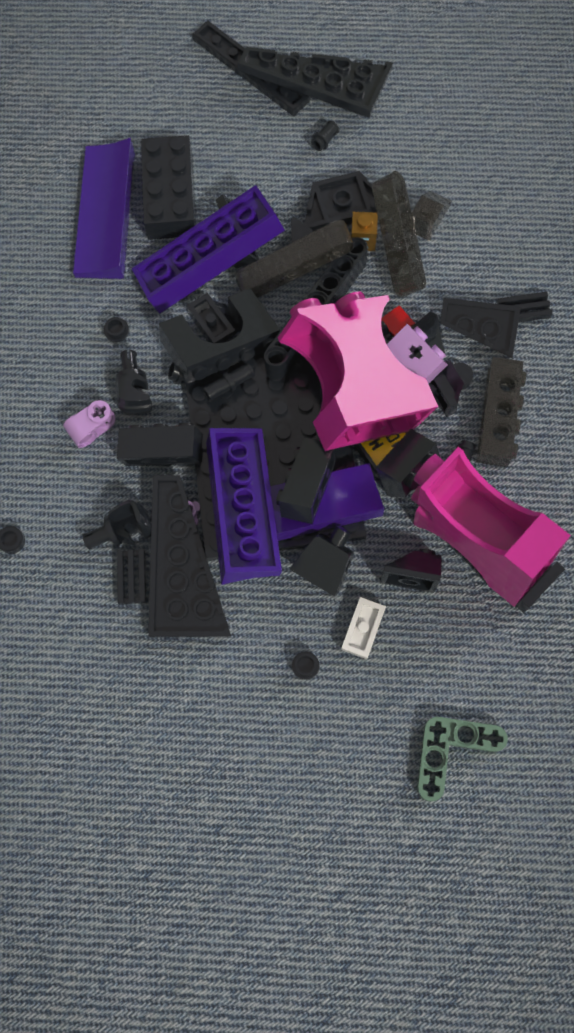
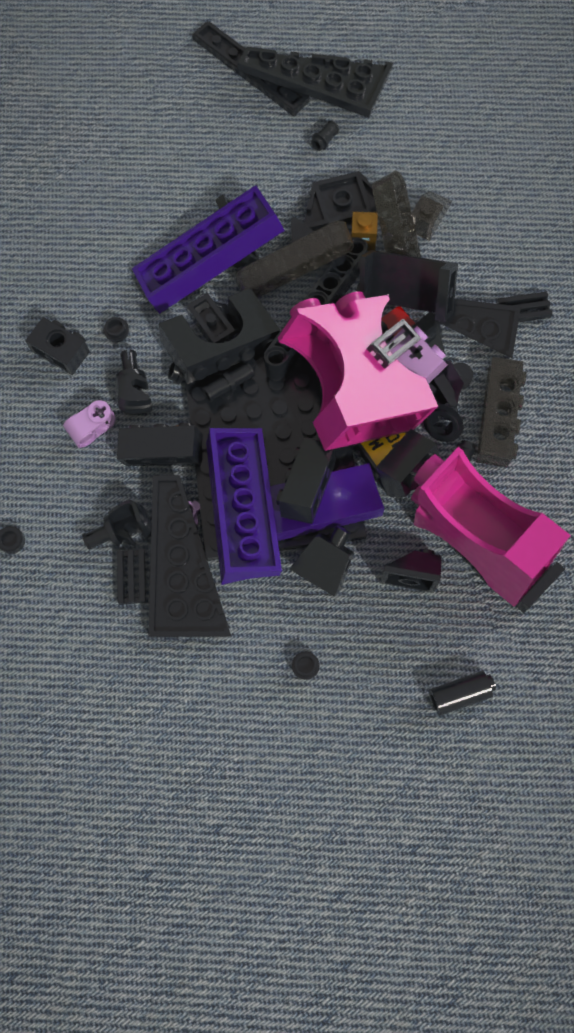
dark purple arch [73,137,135,279] -> none
black brick [141,135,196,240] -> none
white plate [341,597,386,659] -> none
sand green beam [417,717,508,802] -> none
none -> black brick [25,317,90,376]
none -> black panel [356,250,458,322]
none -> tile [367,319,421,369]
none -> black gear [423,402,465,442]
none -> black brick [429,671,496,716]

